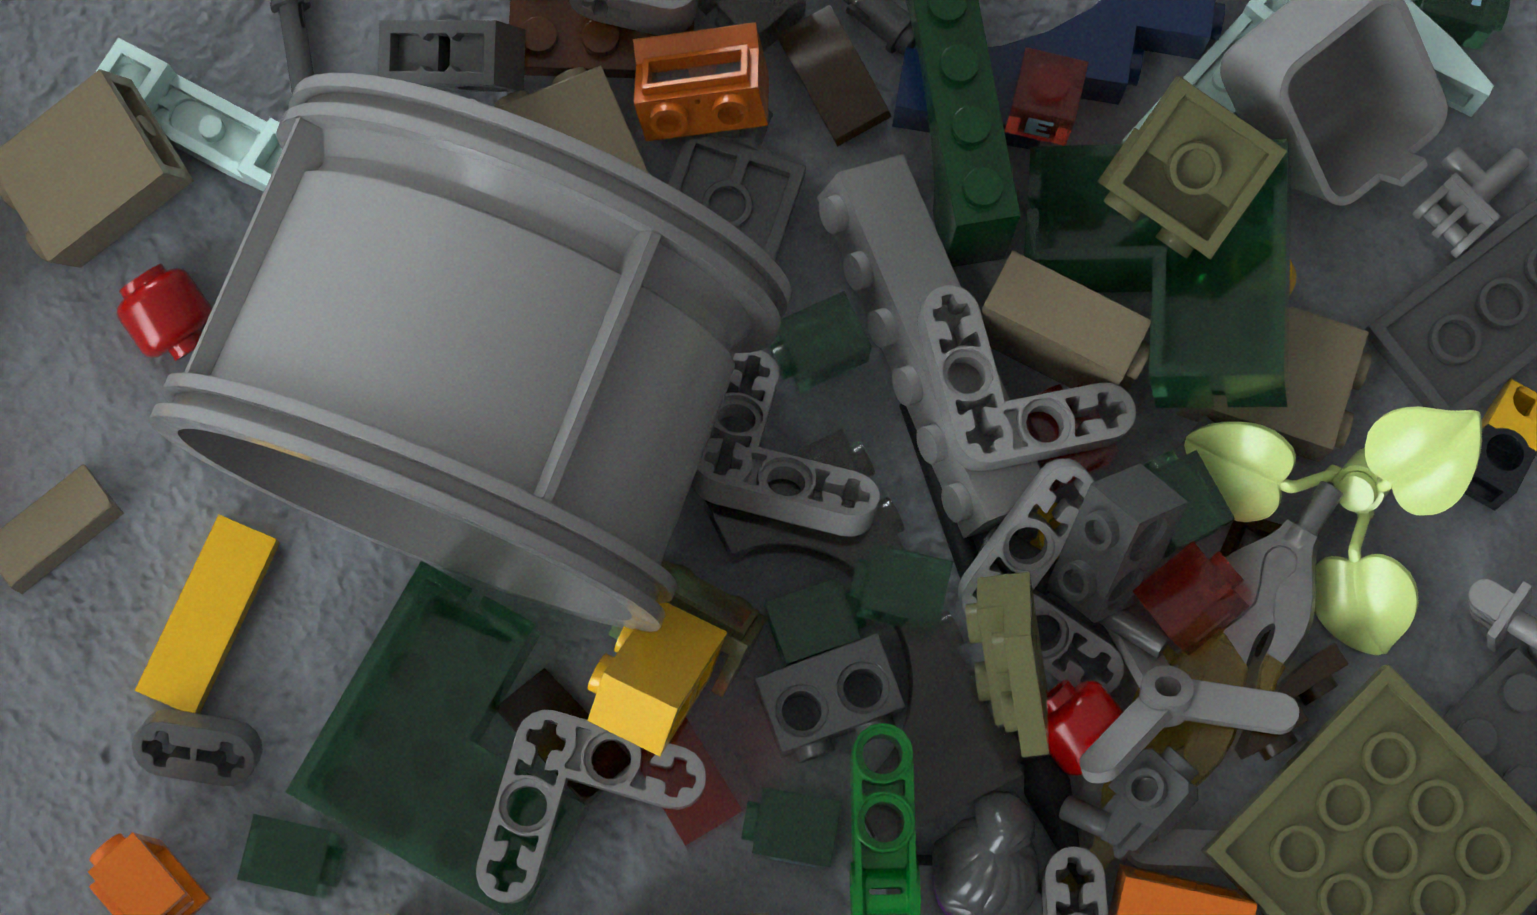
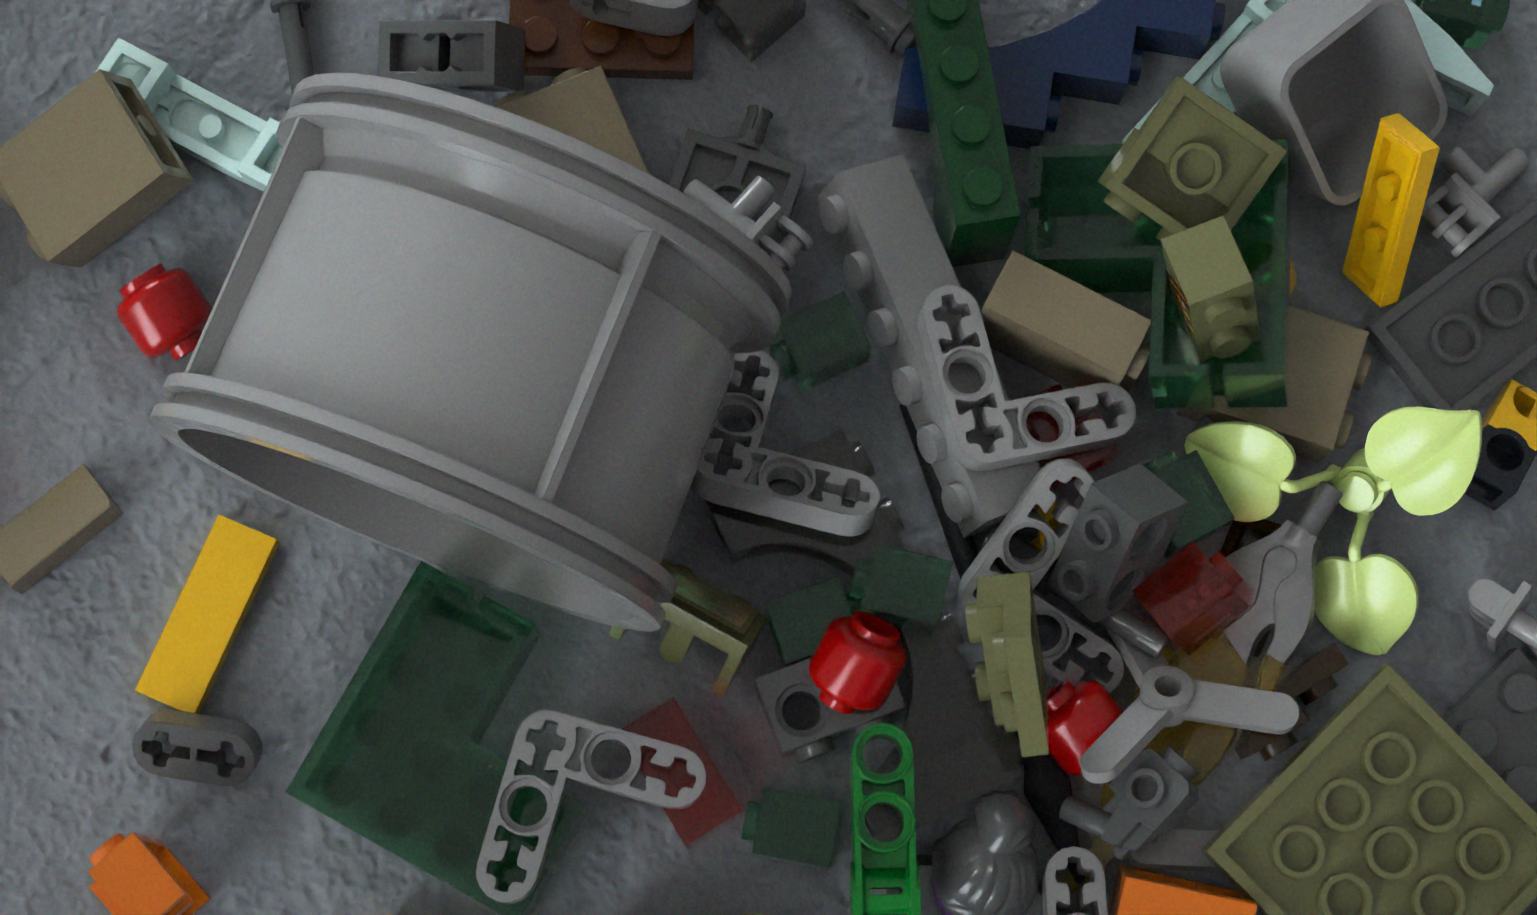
clear green brick [237,814,347,899] -> none
dark brown slope [495,668,631,807] -> none
yellow brick [587,603,727,757] -> none
orange window [633,22,769,142] -> none
dark brown slope [776,5,892,147] -> none
clear red brick [1004,47,1089,146] -> none
none -> light grey arm [683,176,814,271]
none -> red head [808,611,906,714]
none -> olive brick [1161,215,1261,362]
none -> yellow tile [1342,113,1440,308]

